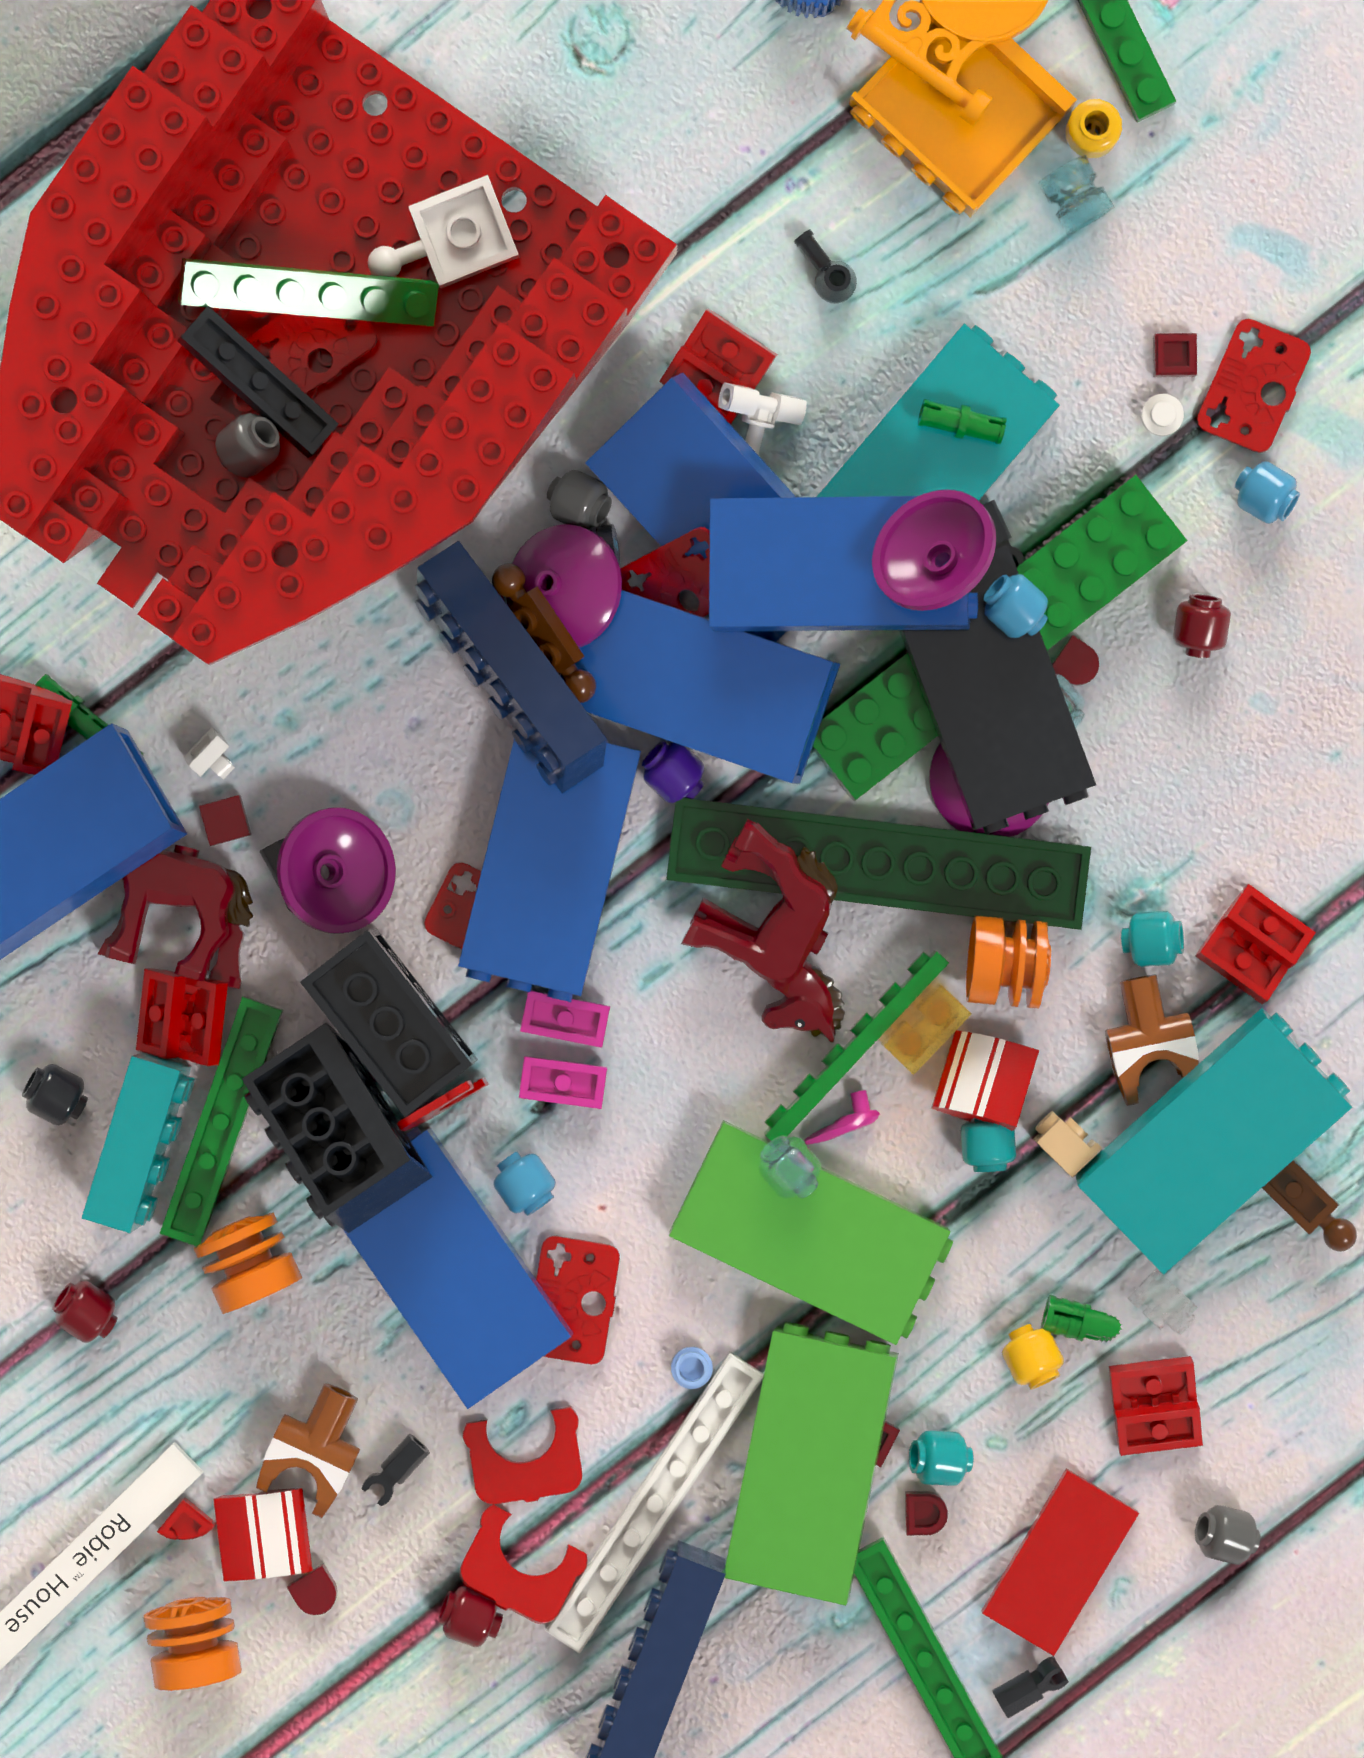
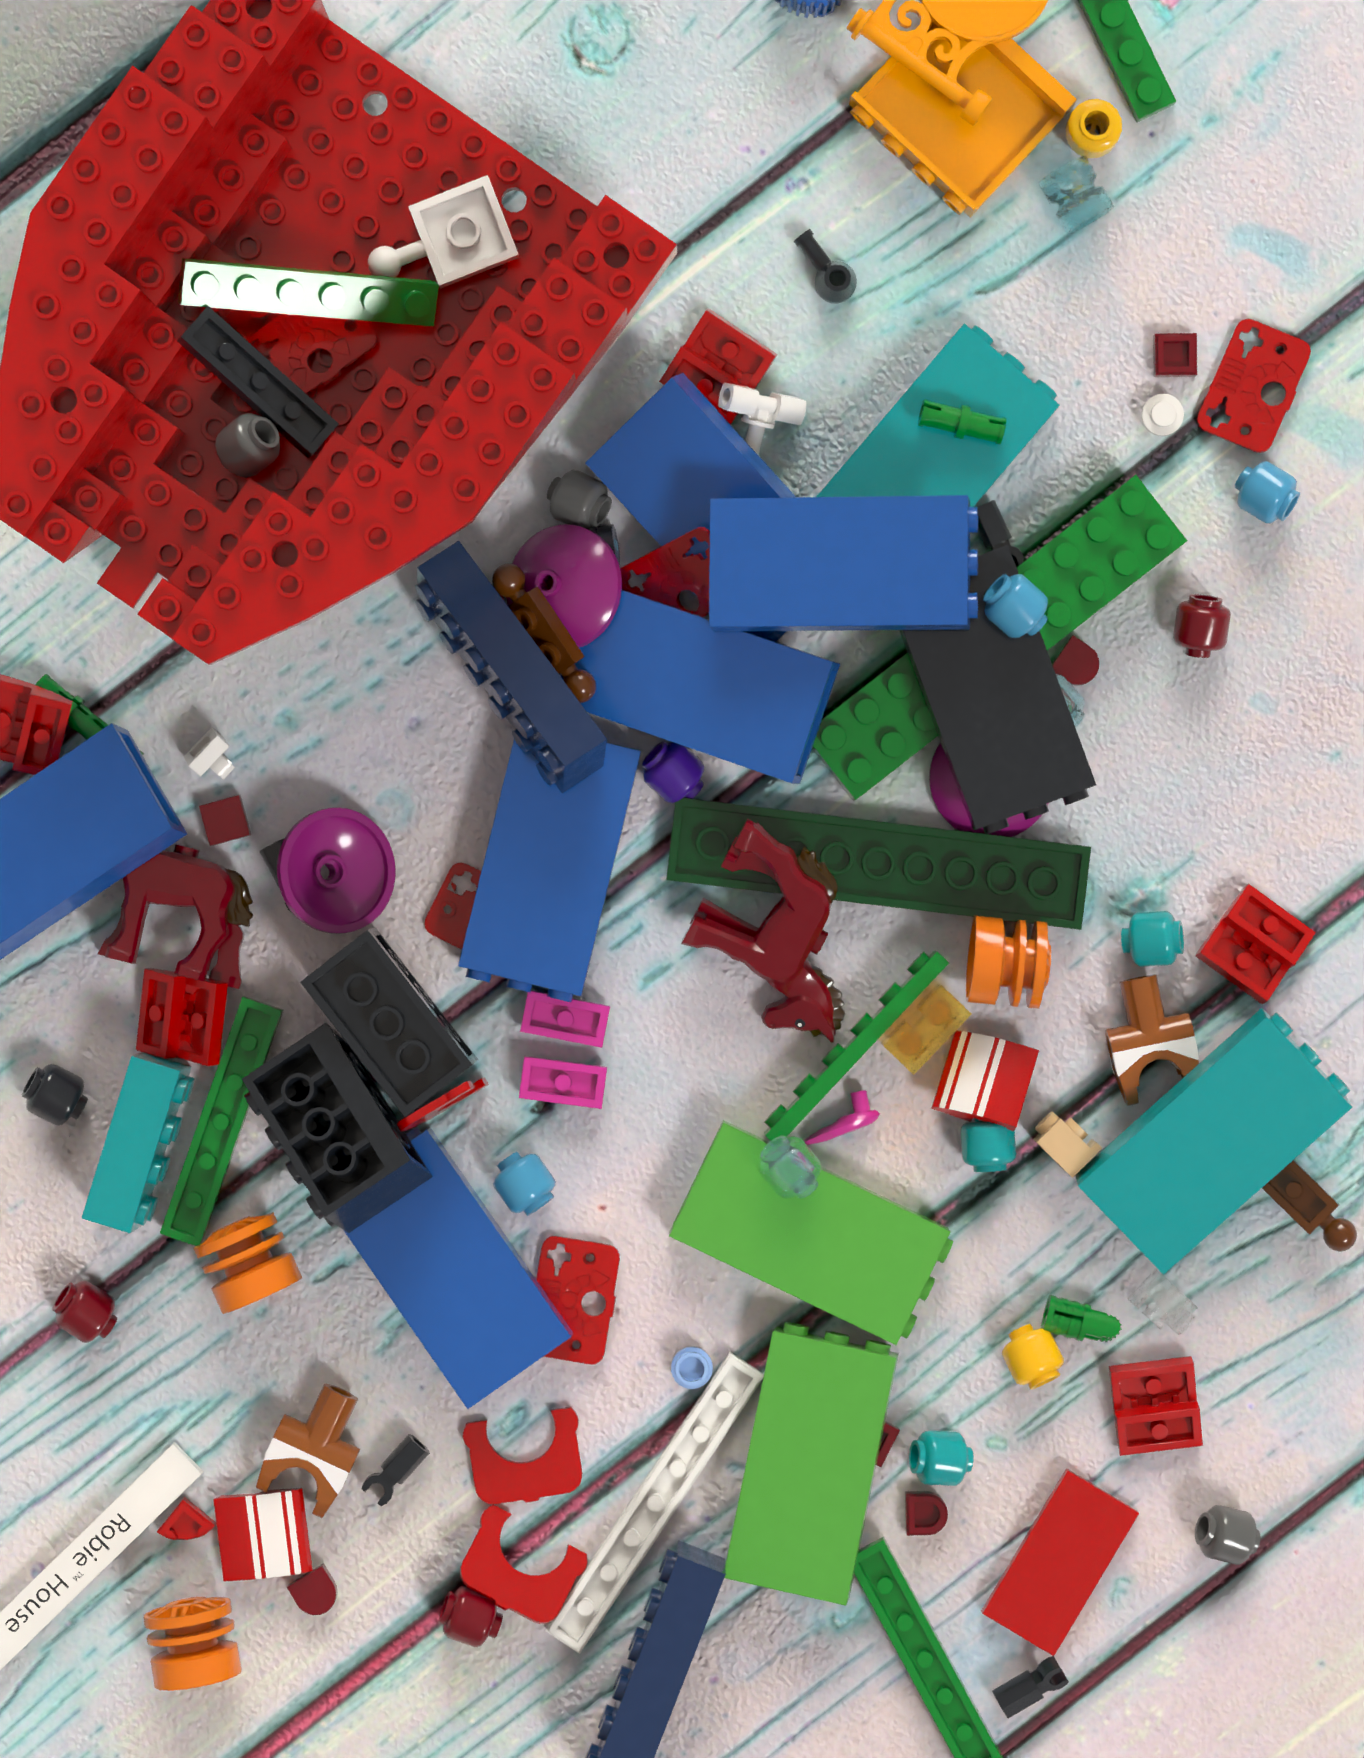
magenta dish [872,490,996,611] -> none

